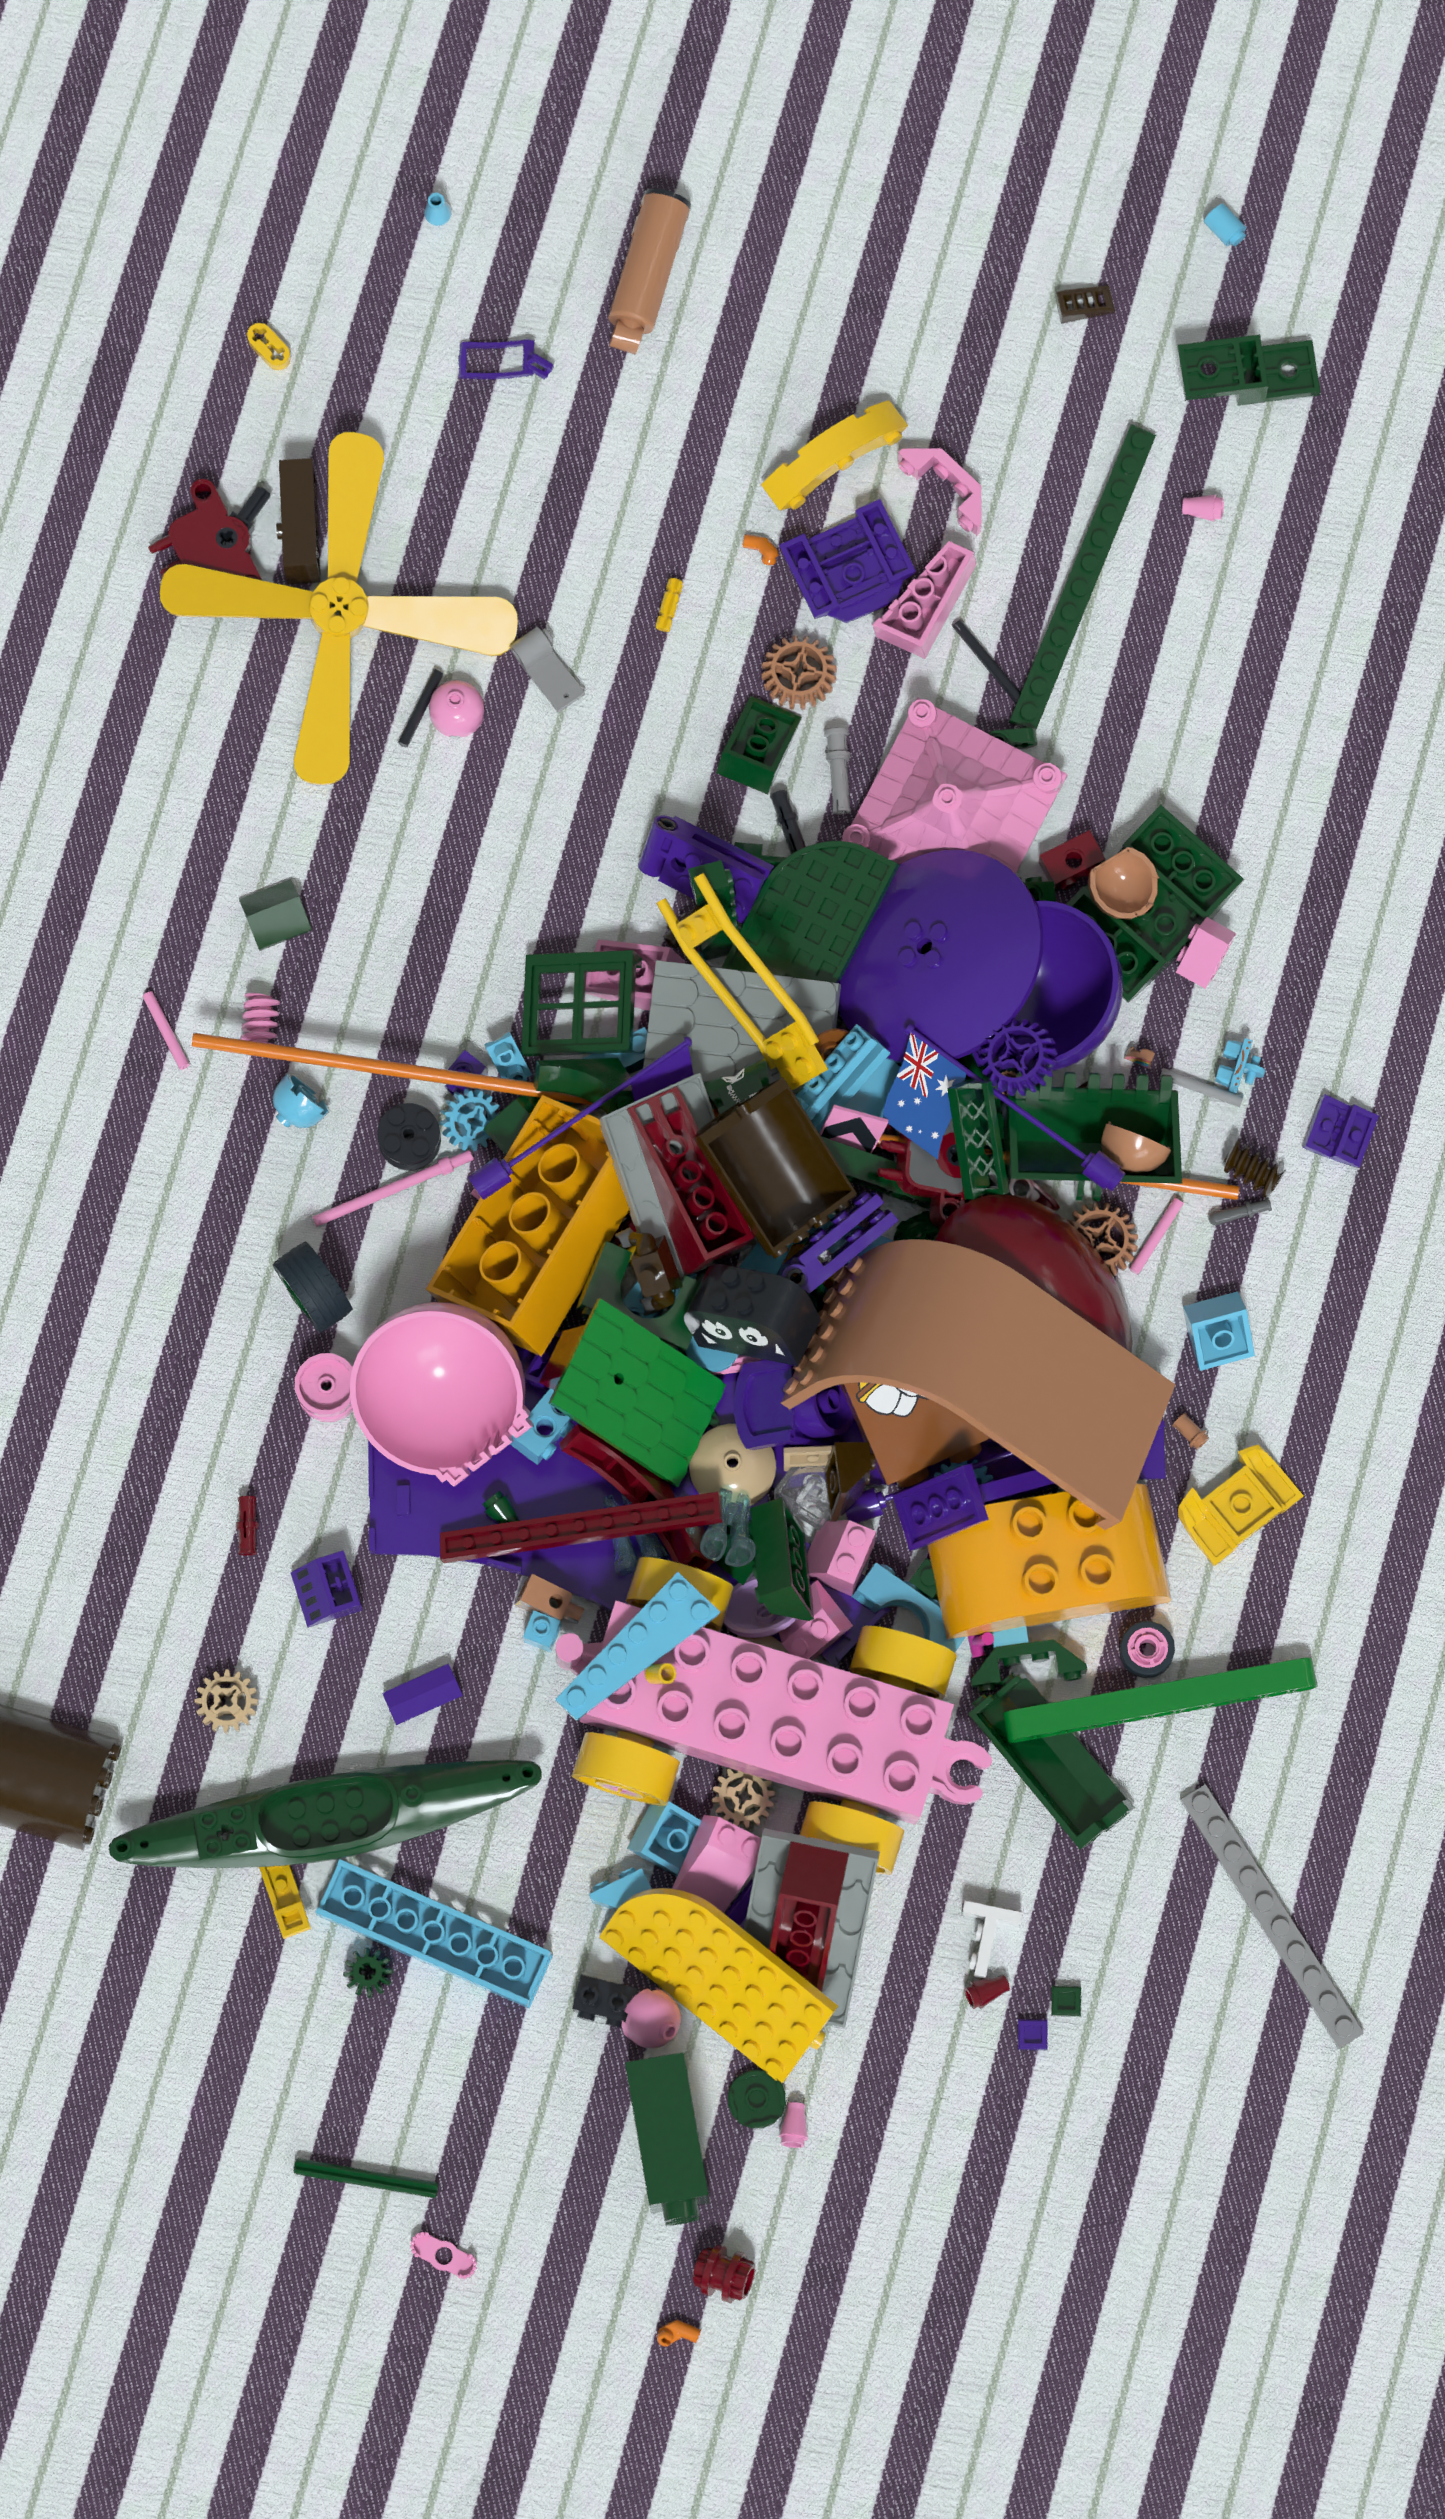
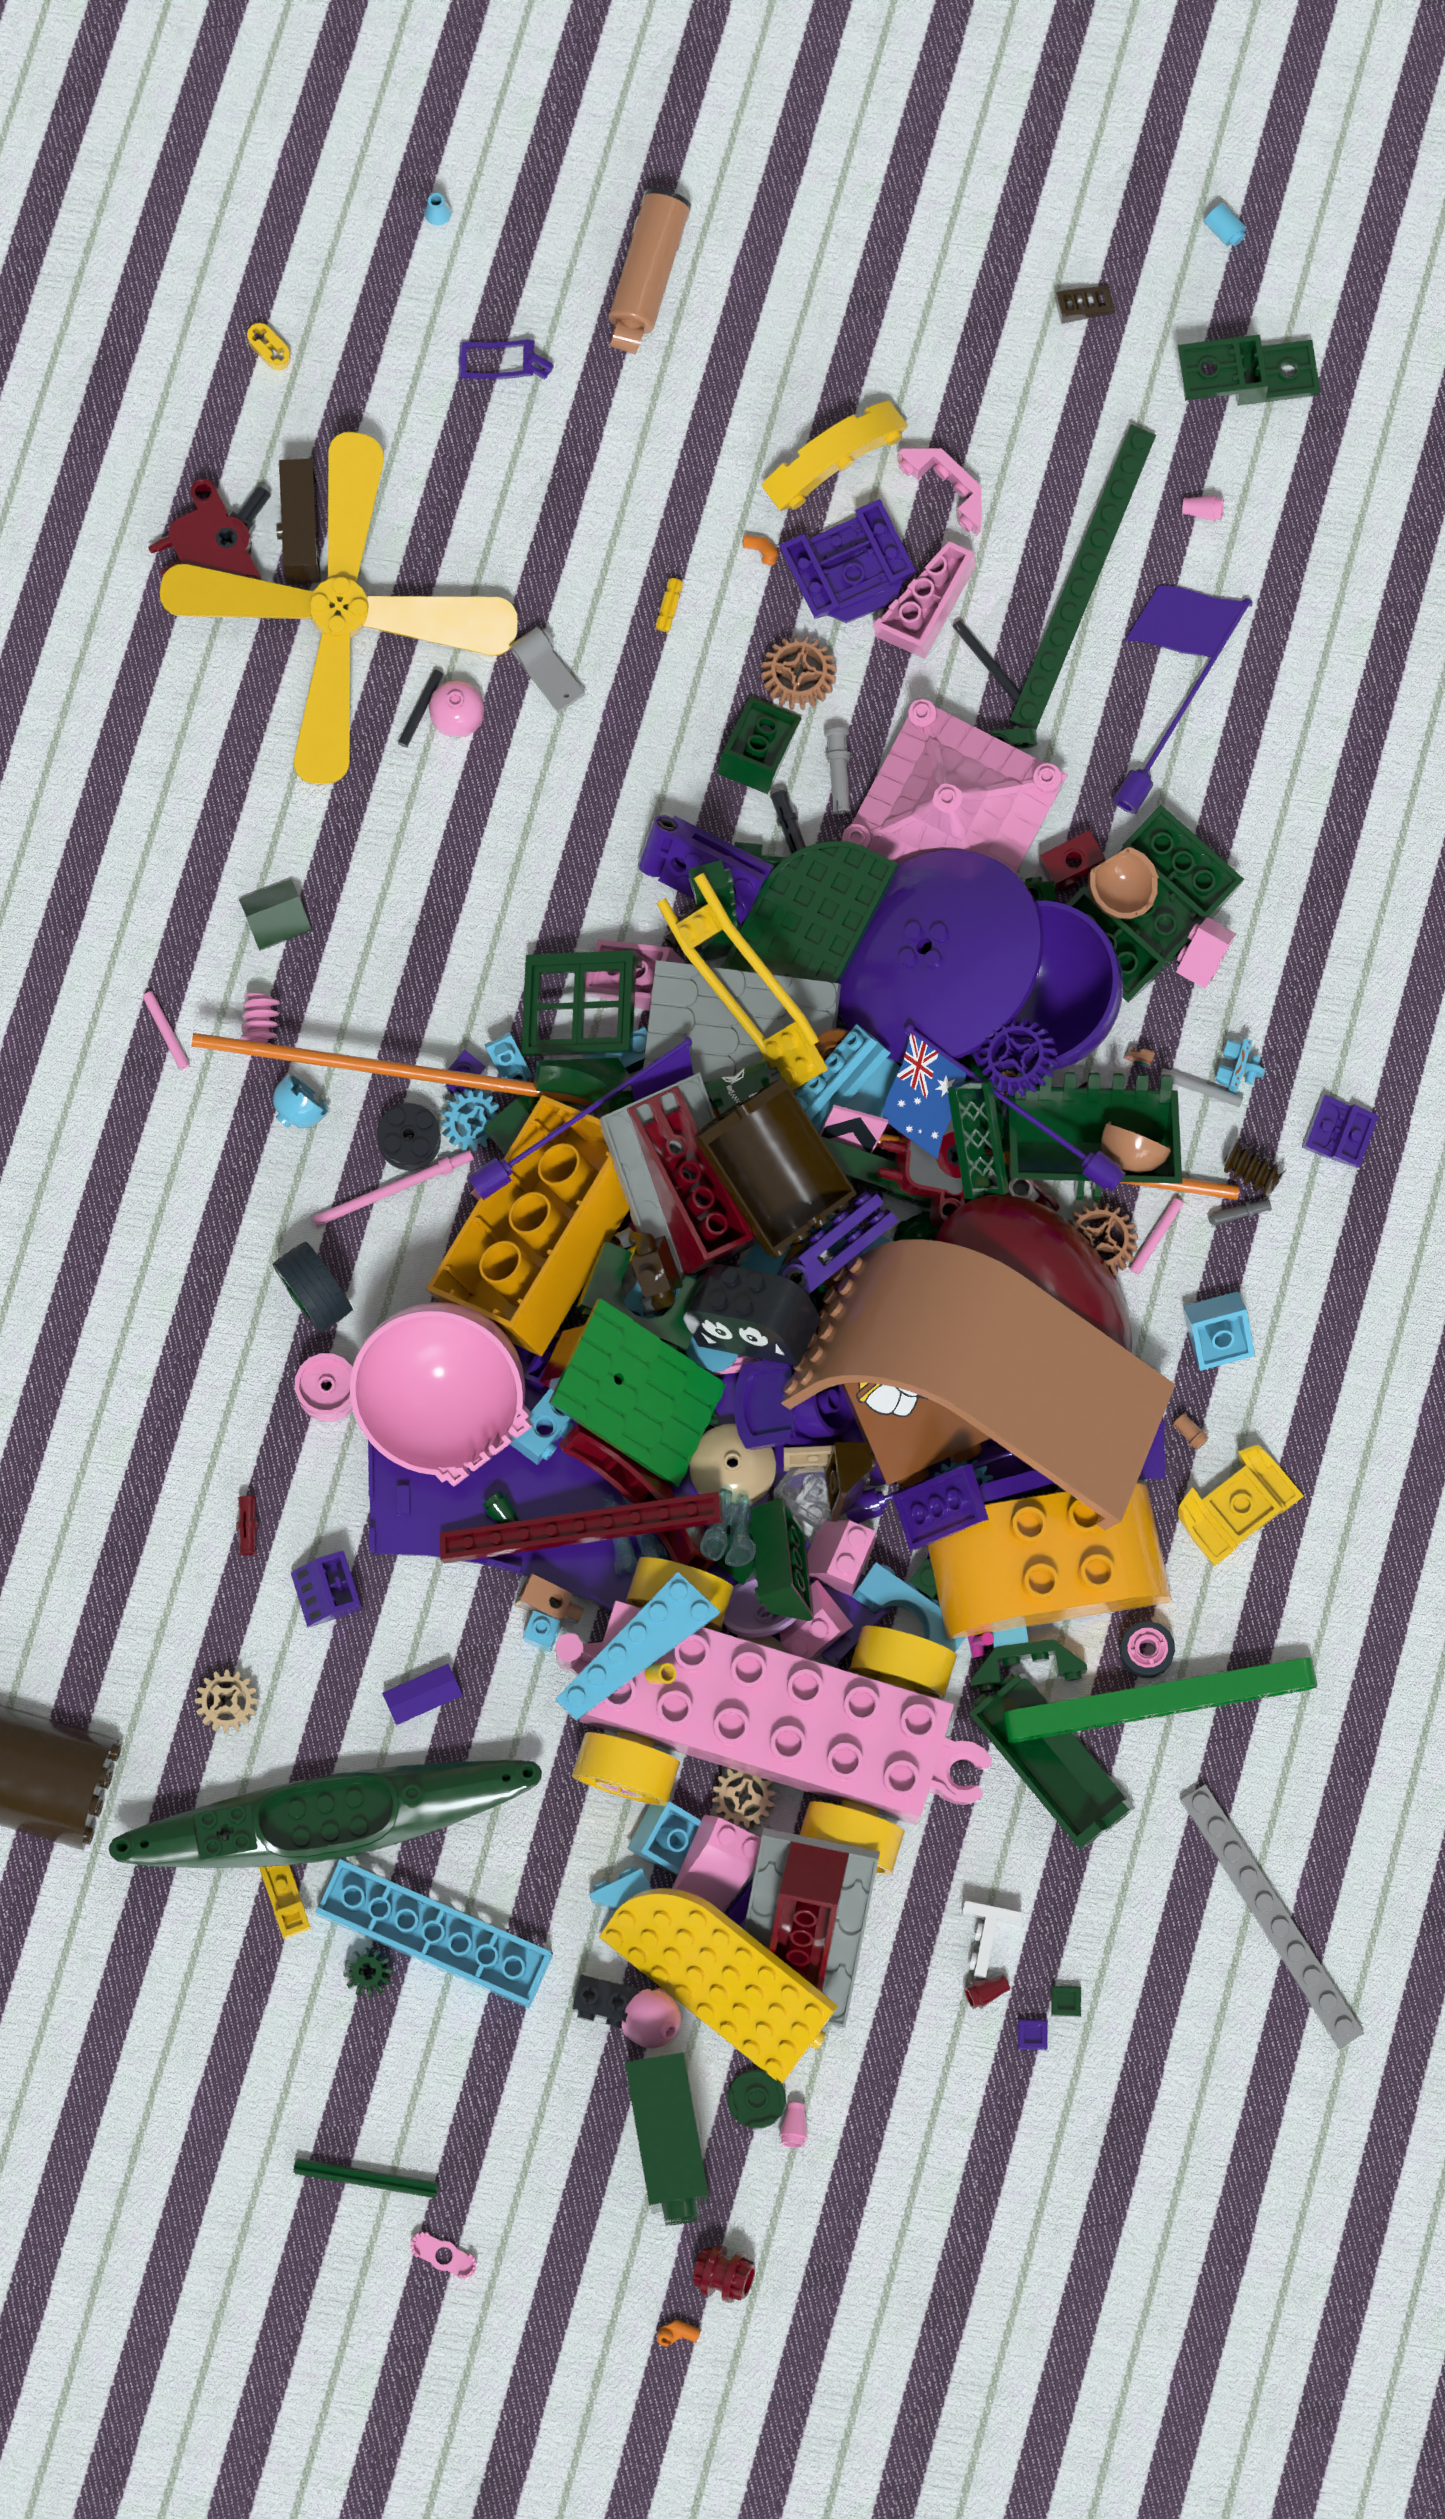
none -> dark purple flag [1112,585,1253,814]

